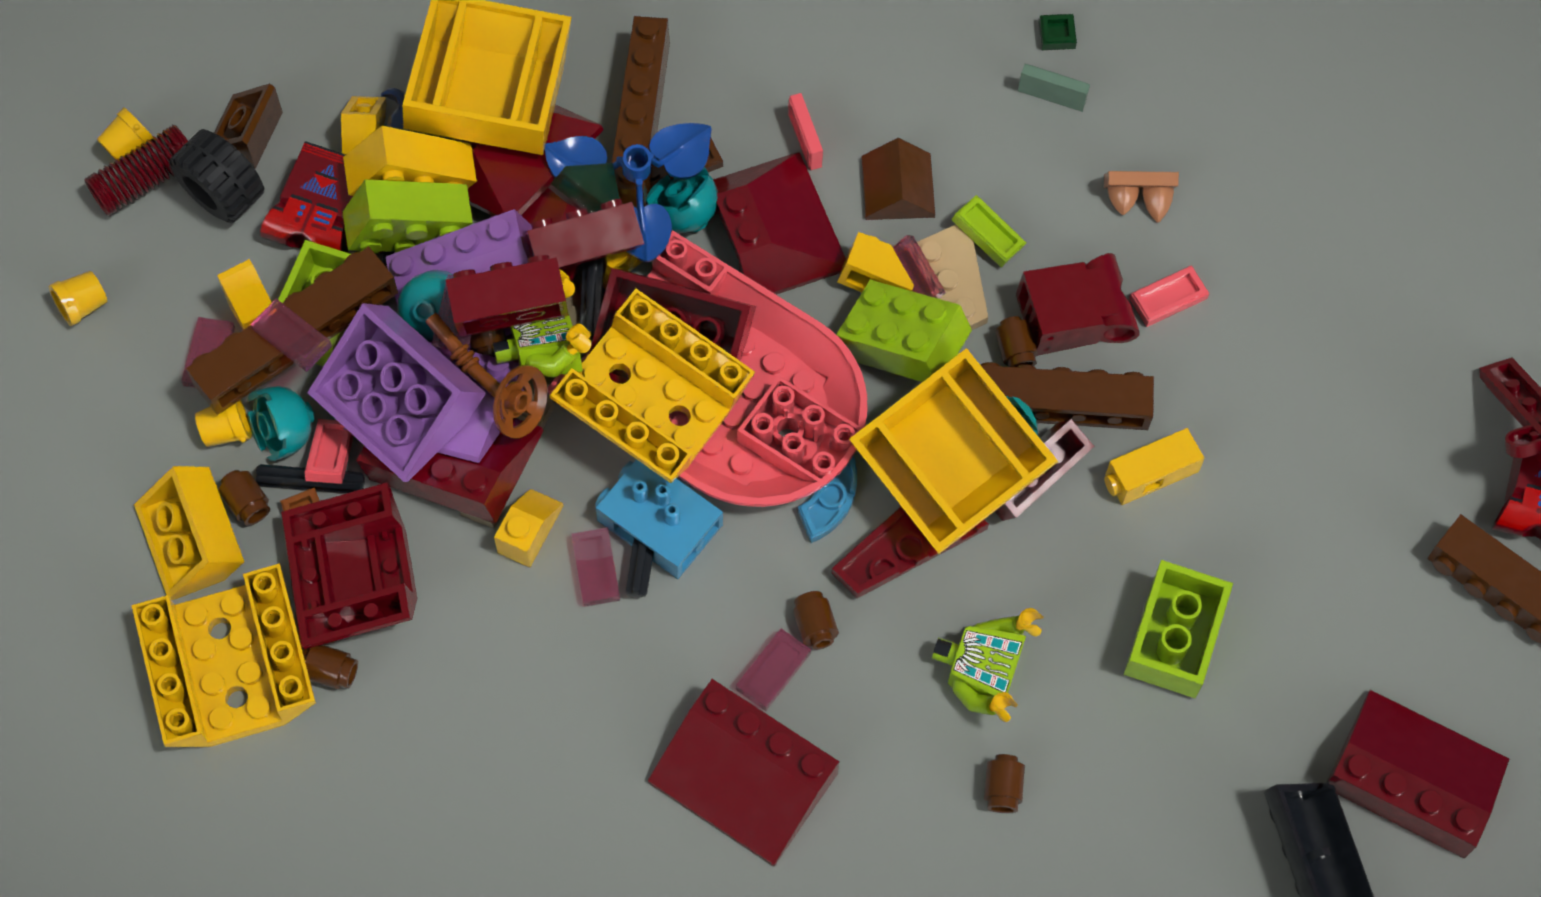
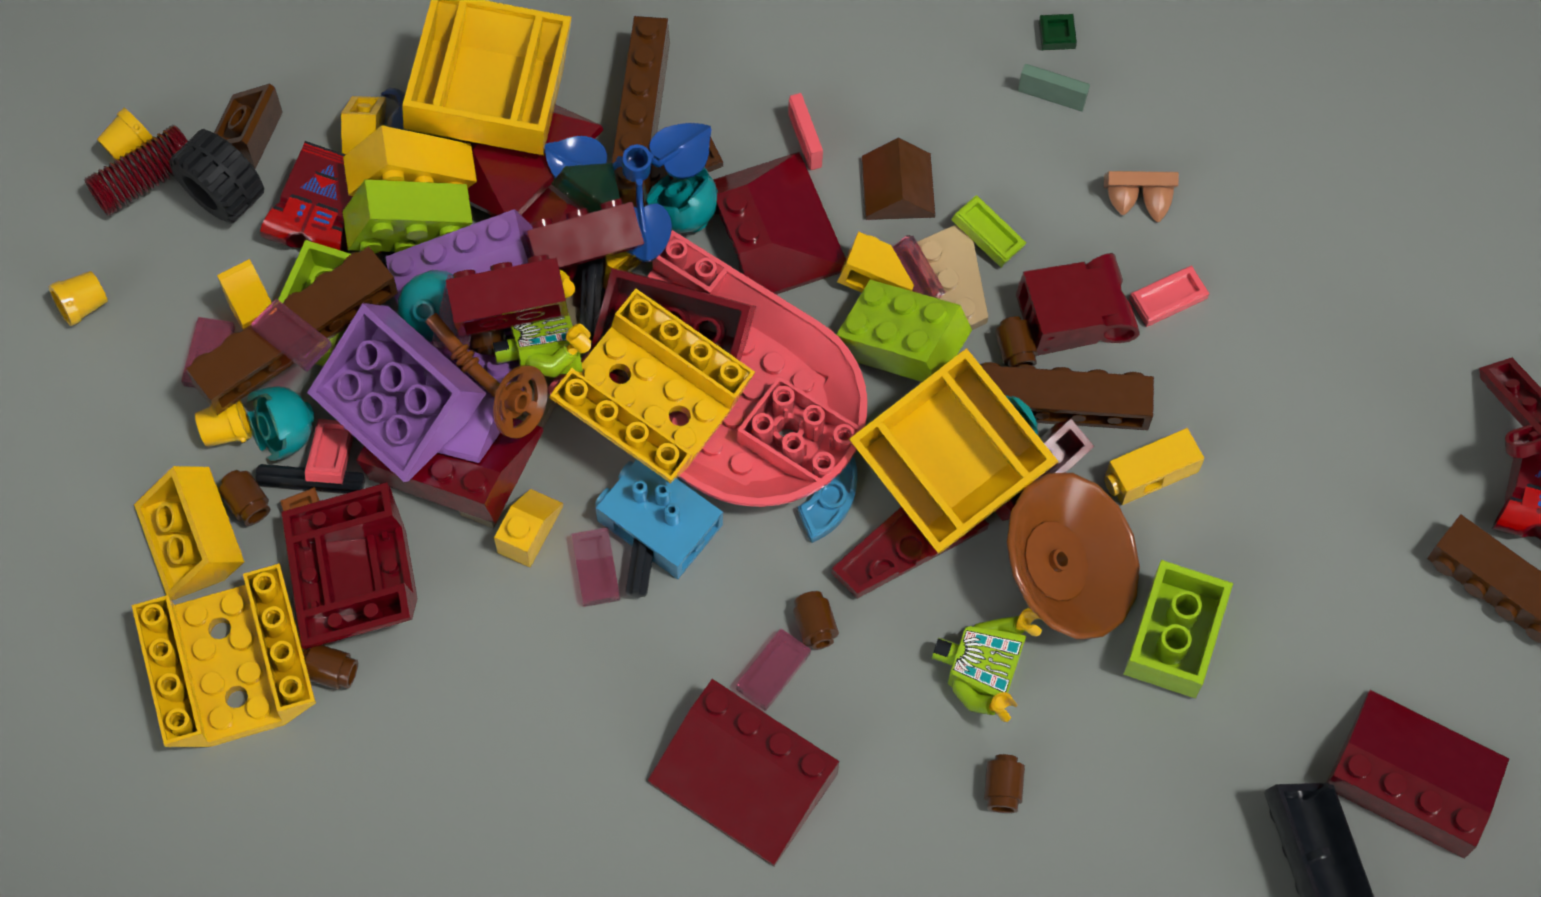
none -> dark orange dish [1007,473,1140,639]

